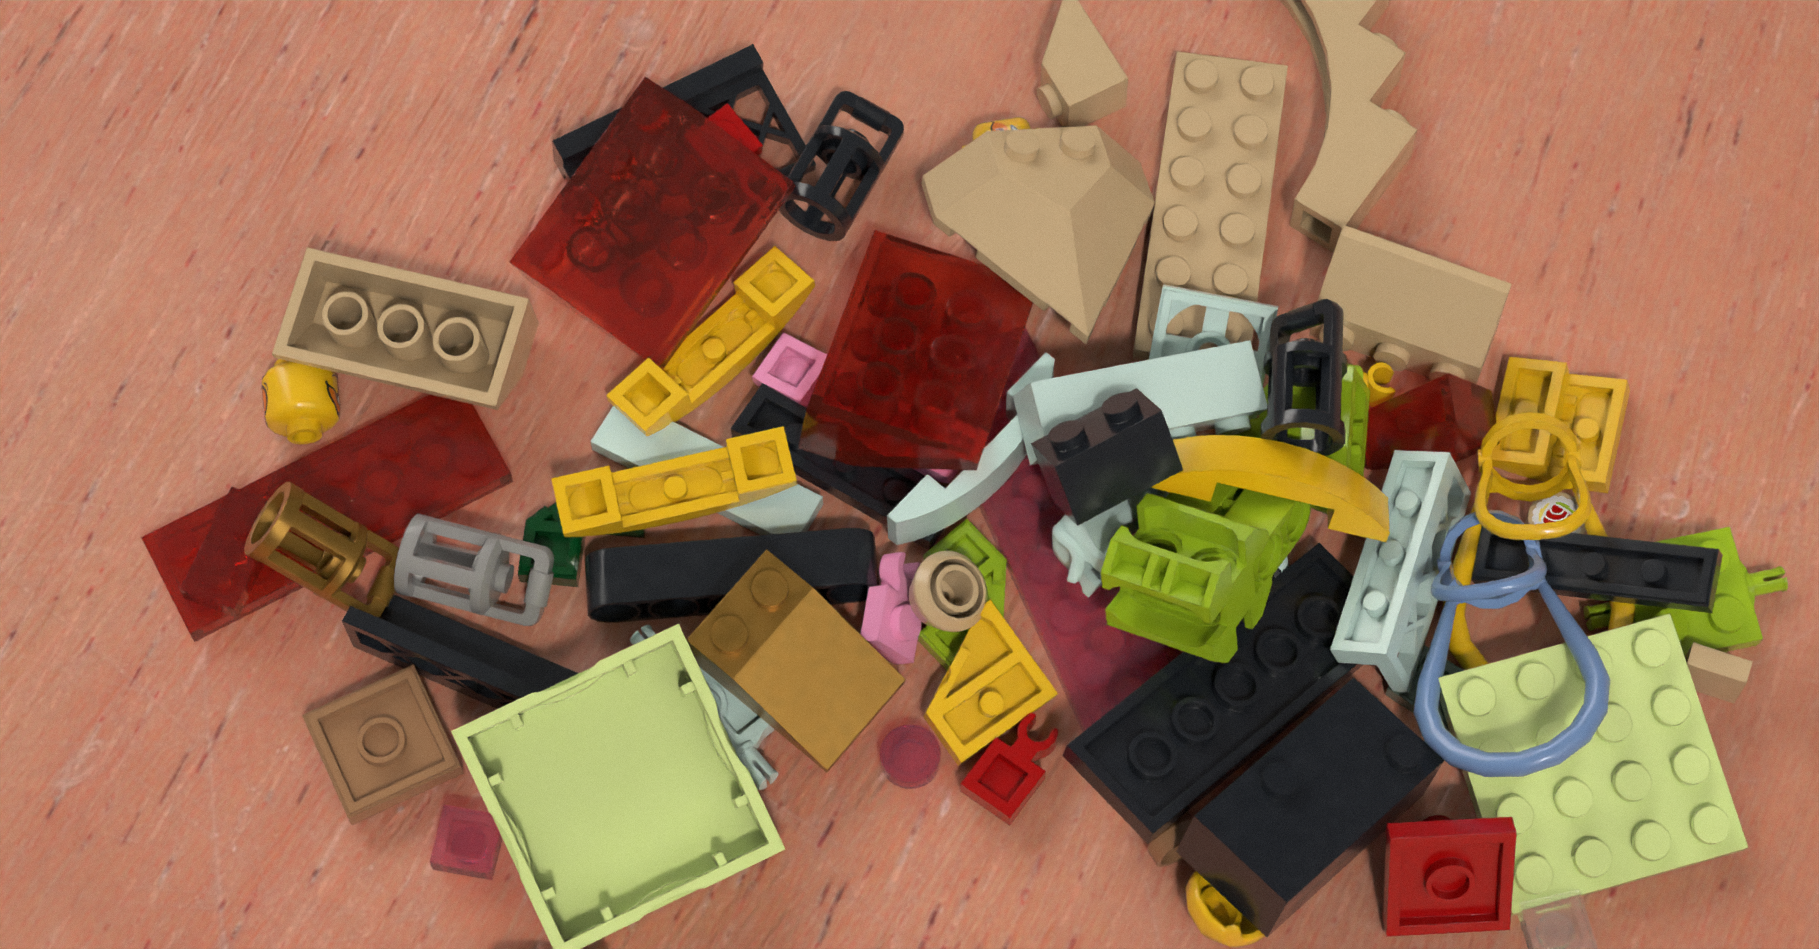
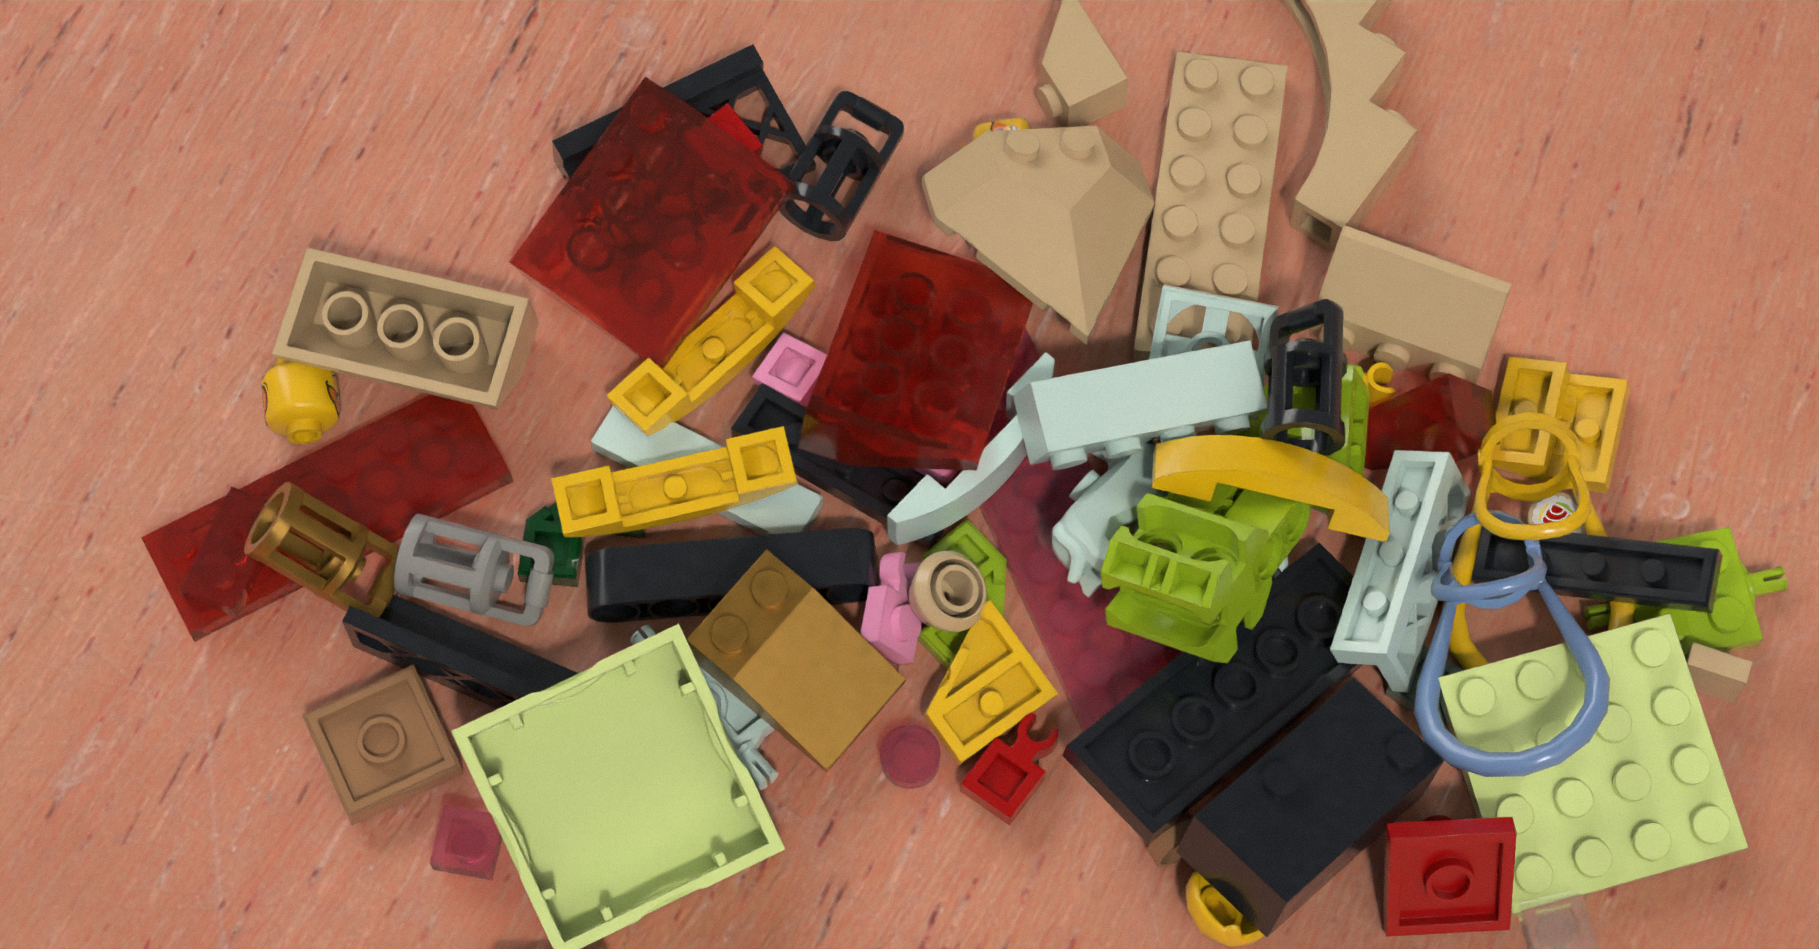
black brick [1031,388,1183,526] -> none

